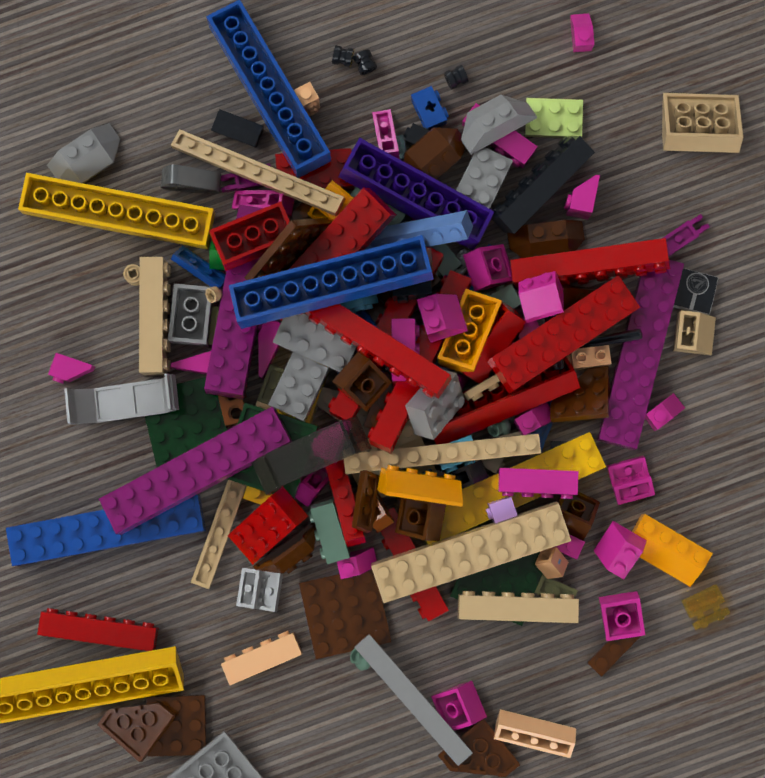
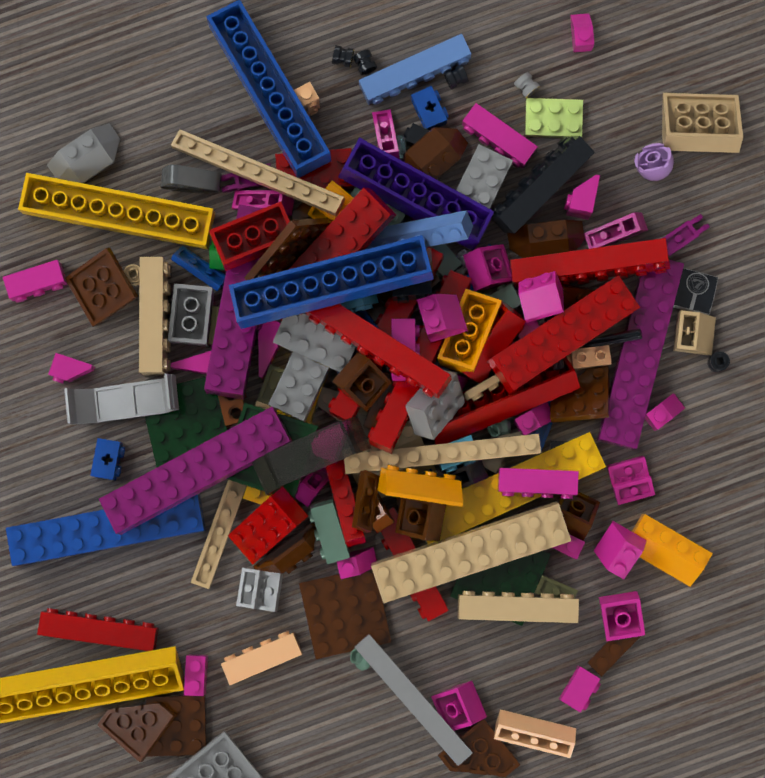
tan hinge [205,286,222,303] -> none
black piece [211,109,263,148] -> none
light grey wedge [461,94,537,155] -> none
lavender brick [486,496,518,523] -> none
light nougat brick [535,547,569,579] -> none
clear yellow plate [681,584,730,631] -> none
none -> dark pink brick [3,260,67,303]
none -> reddish brown plate [65,248,139,327]
none -> blue brick [90,438,125,481]
none -> dark pink brick [184,654,208,696]
none -> medium blue brick [359,34,471,105]
none -> light grey wheel [514,72,540,98]
none -> dark pink brick [559,665,601,713]
none -> dark pink slope [584,212,648,249]
none -> lavender cylinder [634,143,674,181]
none -> black wheel [707,352,730,372]

